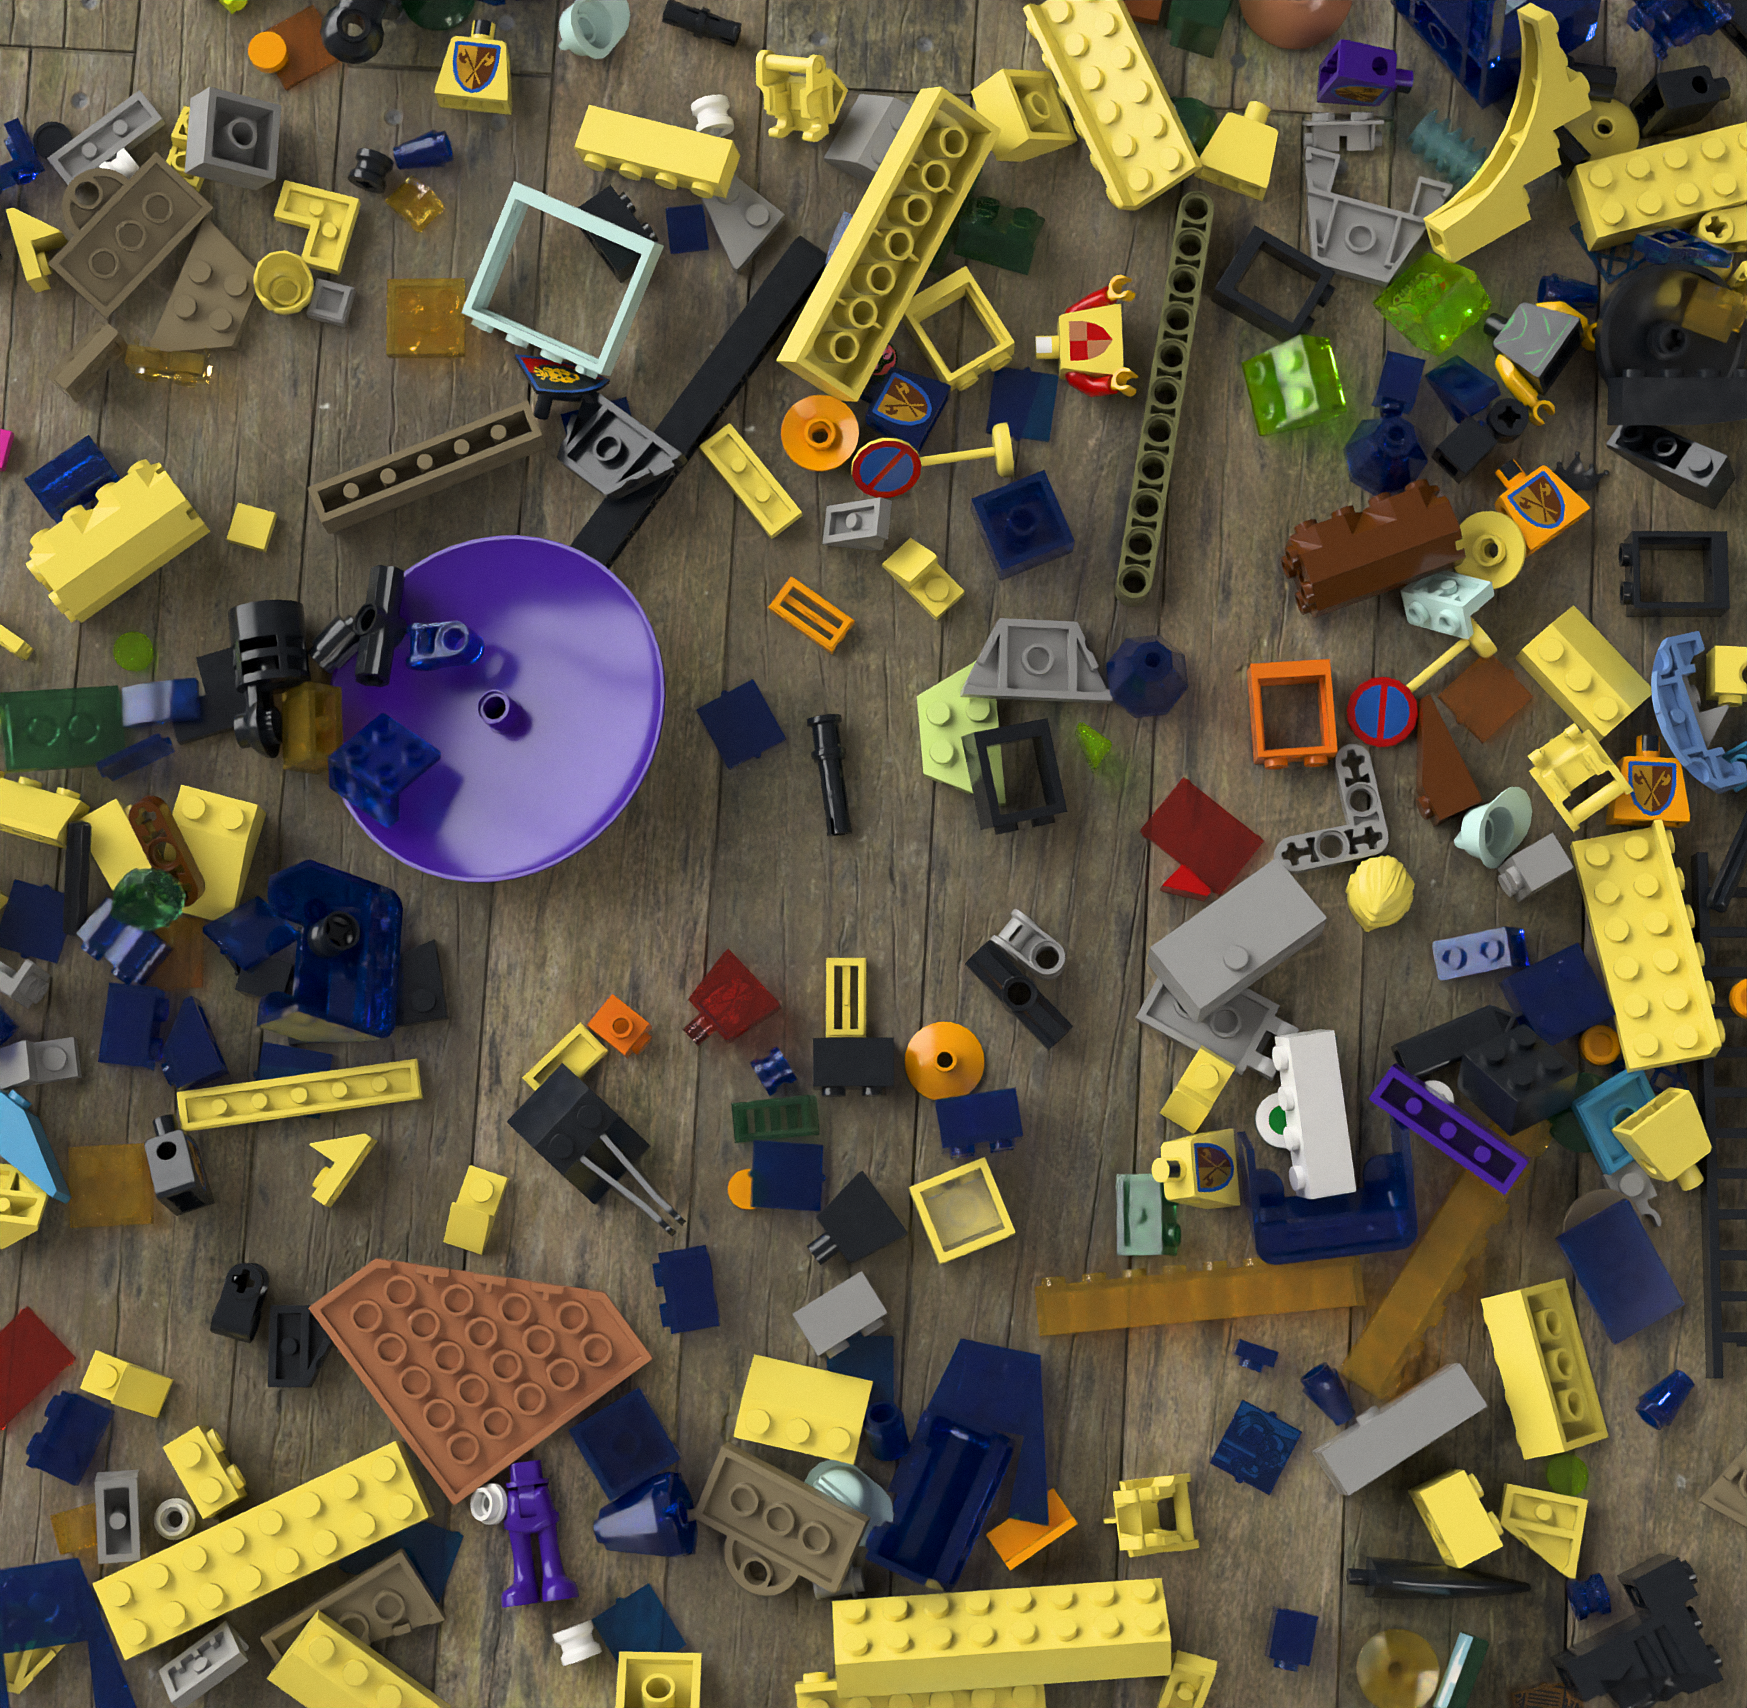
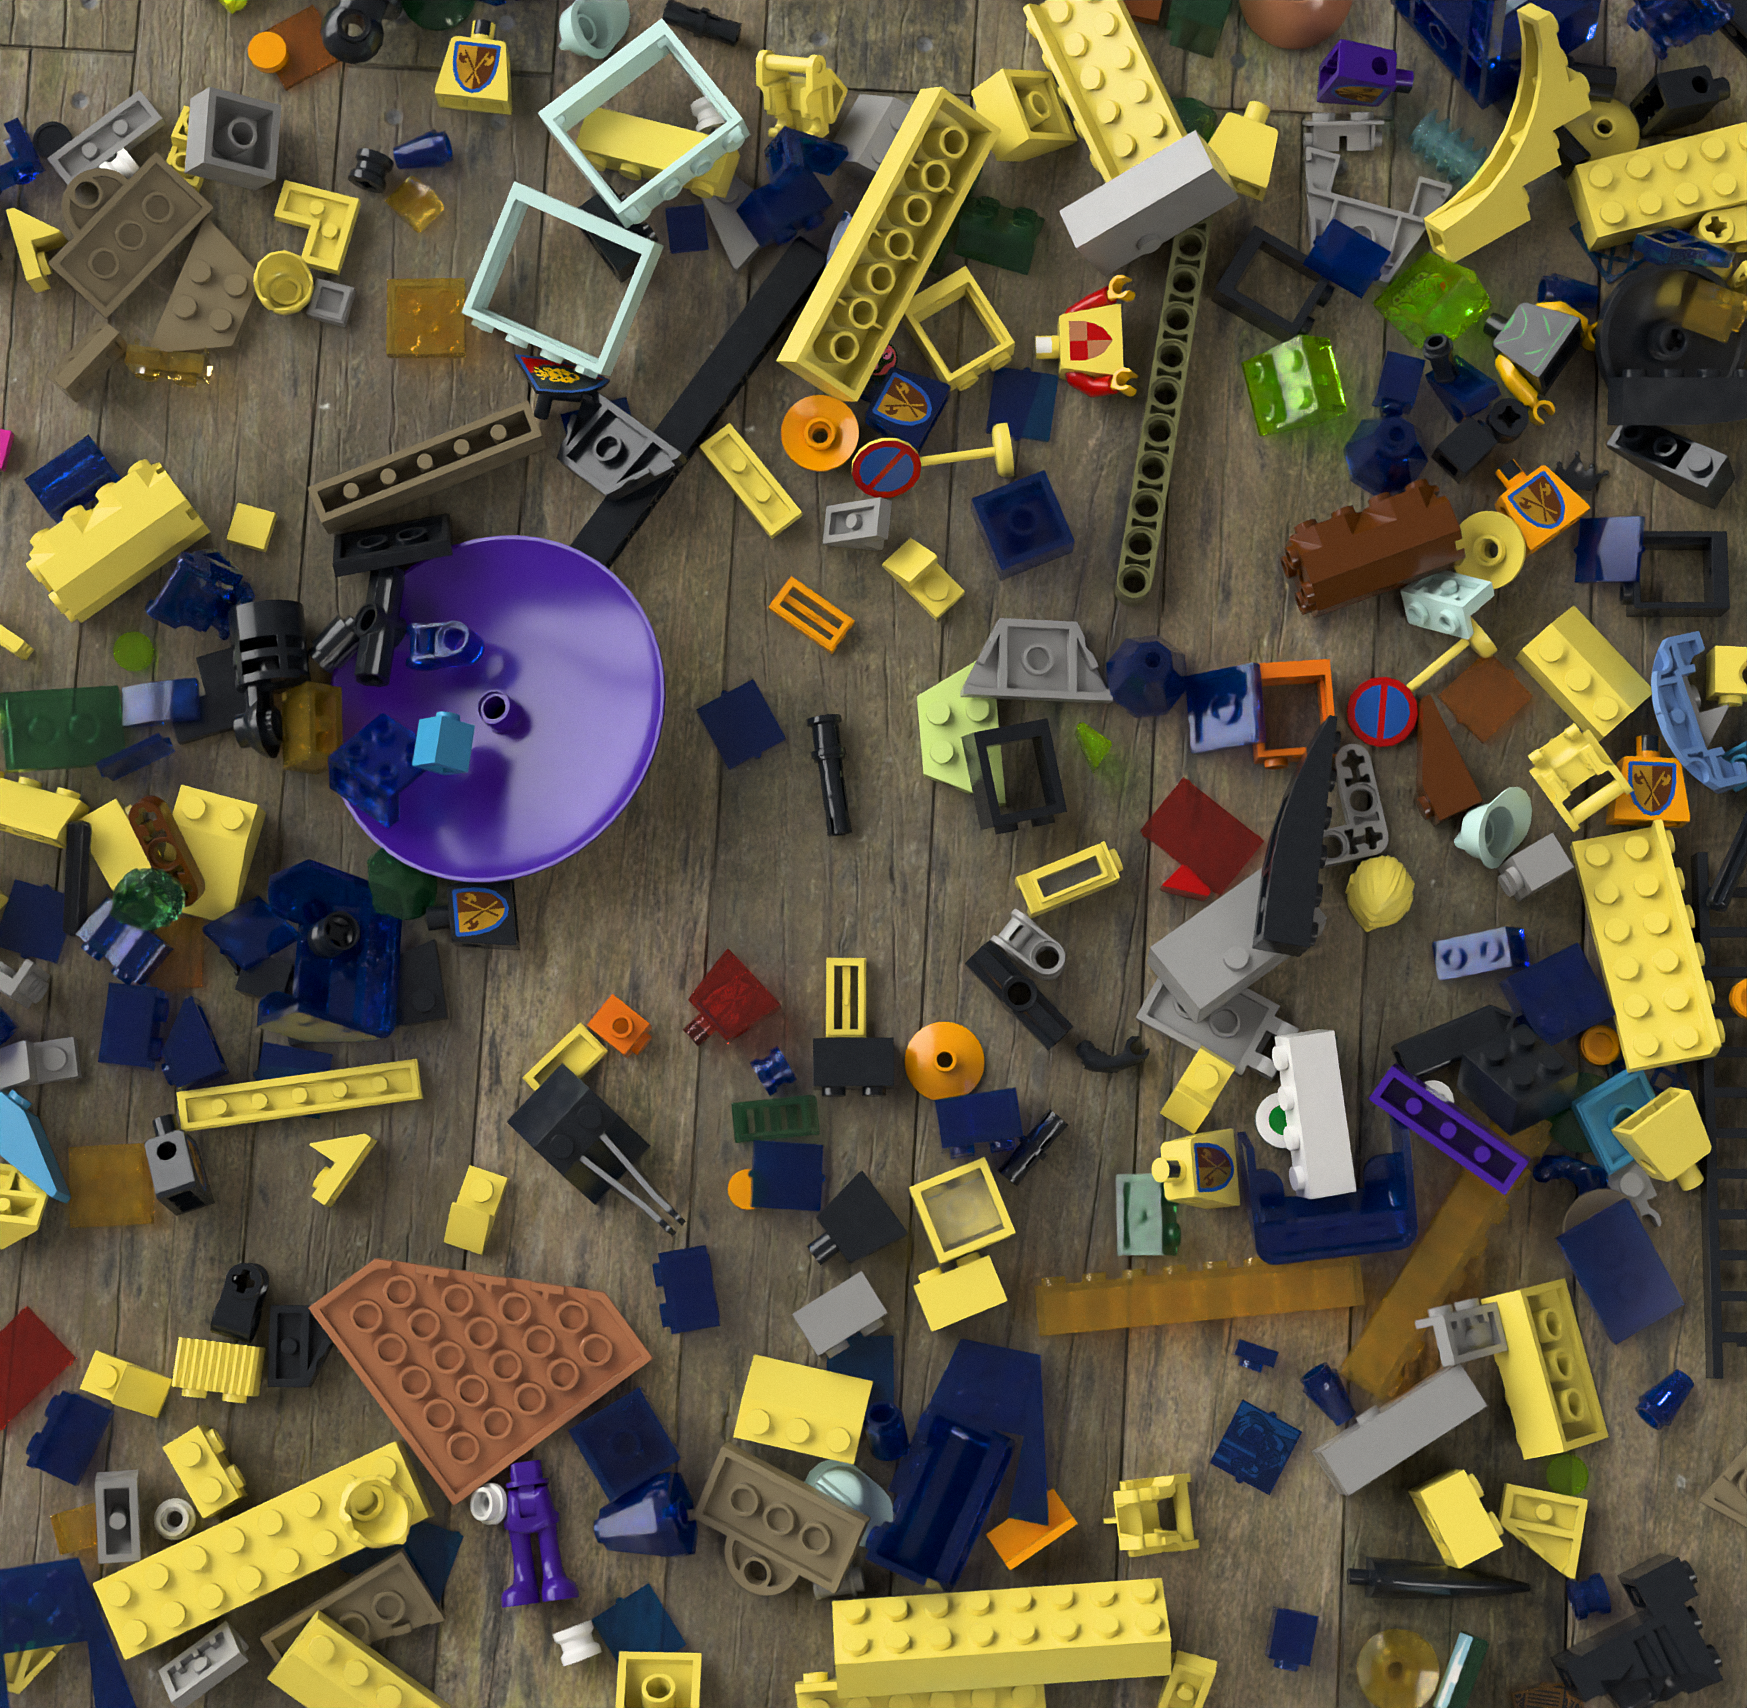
none -> clear blue piece [145,547,255,640]
none -> light yellow brick [172,1337,266,1404]
none -> black tile [332,513,453,577]
none -> light yellow hair [338,1474,412,1549]
none -> clear green dish [367,847,437,920]
none -> dark azure brick [412,711,475,776]
none -> torso [426,880,520,951]
none -> light aqua window [538,18,750,229]
none -> clear blue brick [736,164,834,249]
none -> clear blue bracket [764,126,849,190]
none -> light yellow brick [913,1251,1008,1332]
none -> black pin [998,1109,1069,1187]
none -> light yellow window [1015,841,1123,919]
none -> brick [1059,130,1239,277]
none -> black piece [1075,1036,1150,1074]
none -> clear blue tile [1185,662,1266,755]
none -> black slope [1252,715,1341,957]
none -> clear blue piece [1303,218,1392,299]
none -> light grey bracket [1415,1297,1508,1367]
none -> black pin [1422,333,1459,384]
none -> clear blue piece [1532,1155,1609,1196]
none -> clear blue piece [1574,516,1646,584]

